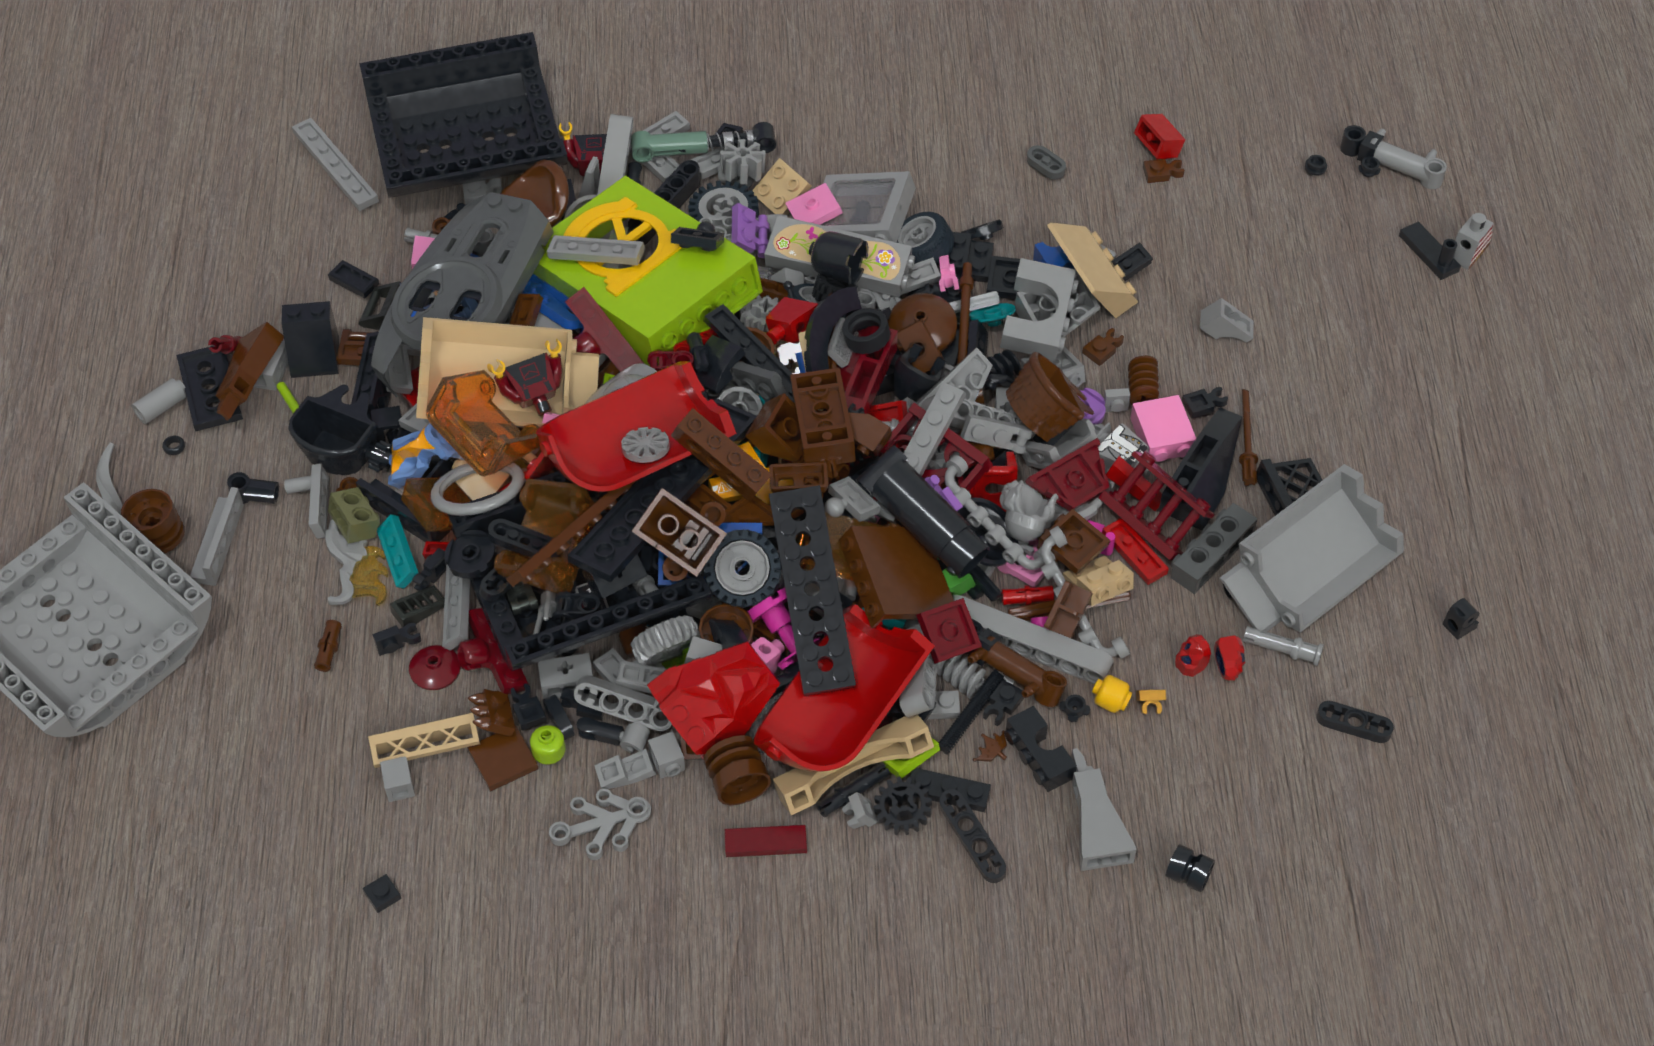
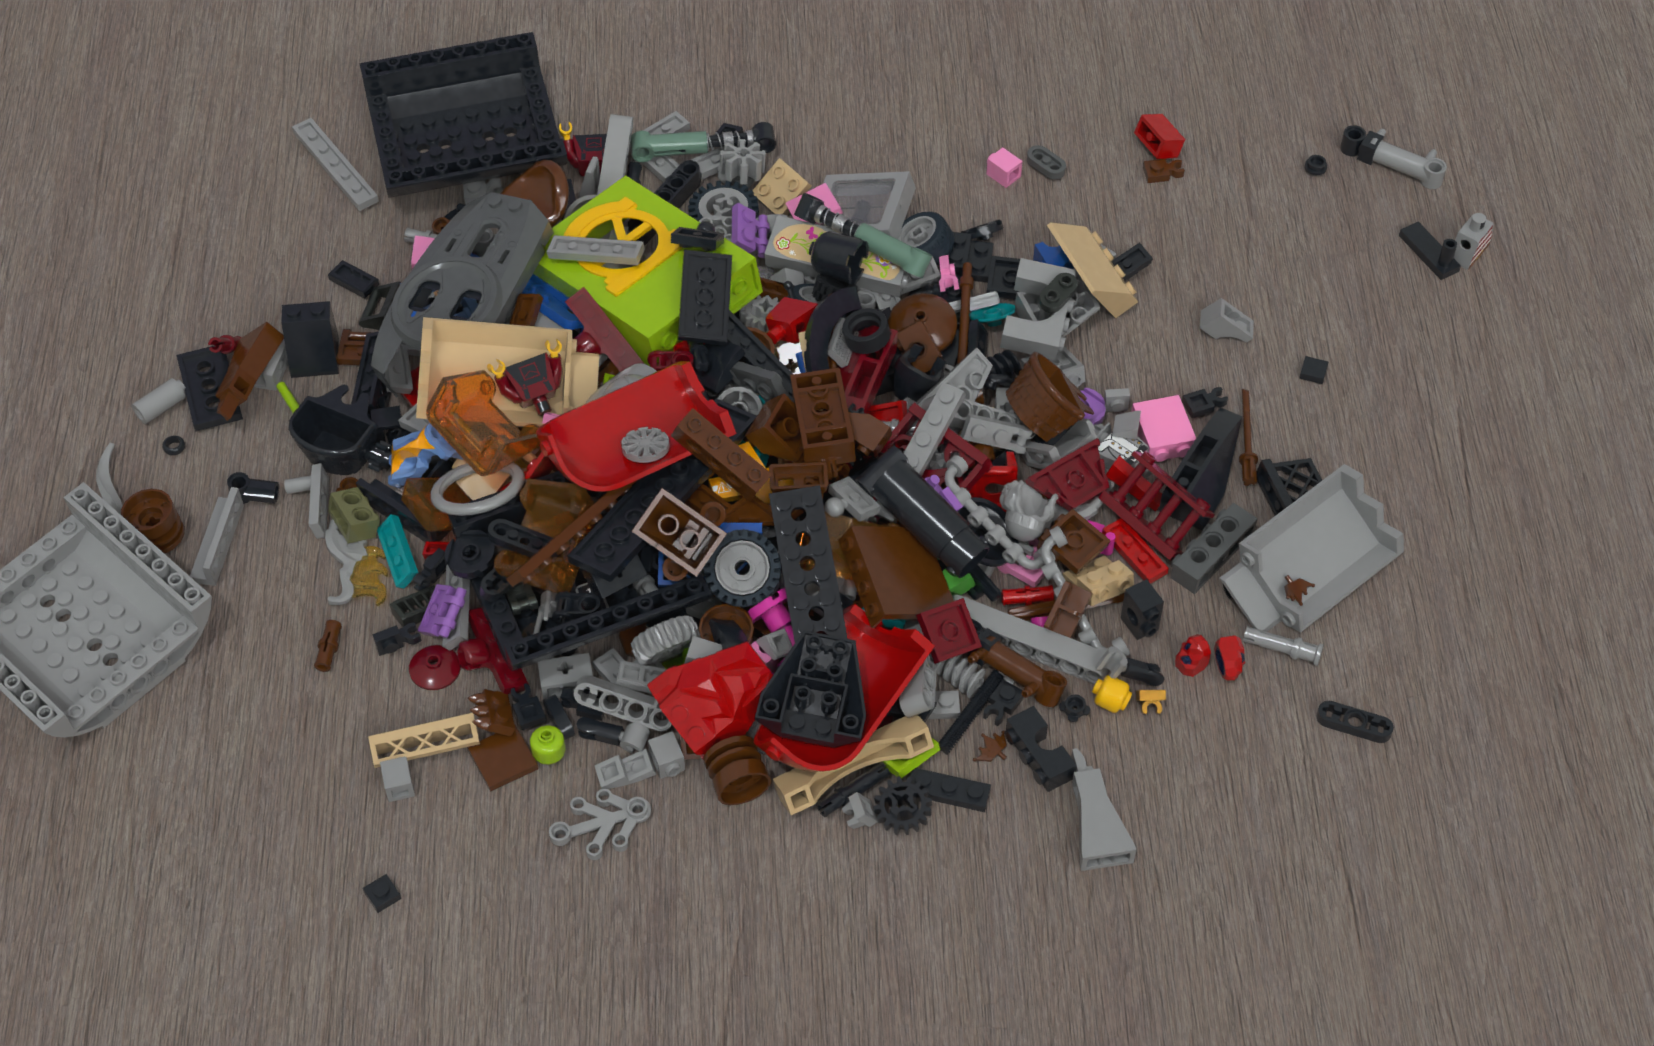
dark red tile [724,825,807,857] -> none
black beam [940,789,1006,883] -> none
reddish brown plate [1082,328,1124,366] -> none
reddish brown piece [1128,355,1159,405] -> none
black wheel [1165,844,1215,892] -> none
black plate [1358,157,1381,177] -> none
black leg [1442,598,1480,640] -> none
none -> medium lavender plate [418,584,467,639]
none -> black plate [677,250,732,345]
none -> black wedge [755,631,866,748]
none -> light grey slope [756,628,792,660]
none -> piece [794,193,933,278]
none -> bright pink brick [986,147,1022,188]
none -> pearl dark grey plate [1039,273,1078,313]
none -> piece [1096,646,1164,686]
none -> light grey slope [1112,411,1141,440]
none -> black brick [1120,579,1164,640]
none -> reddish brown piece [1284,575,1315,606]
none -> black tile [1299,356,1329,384]

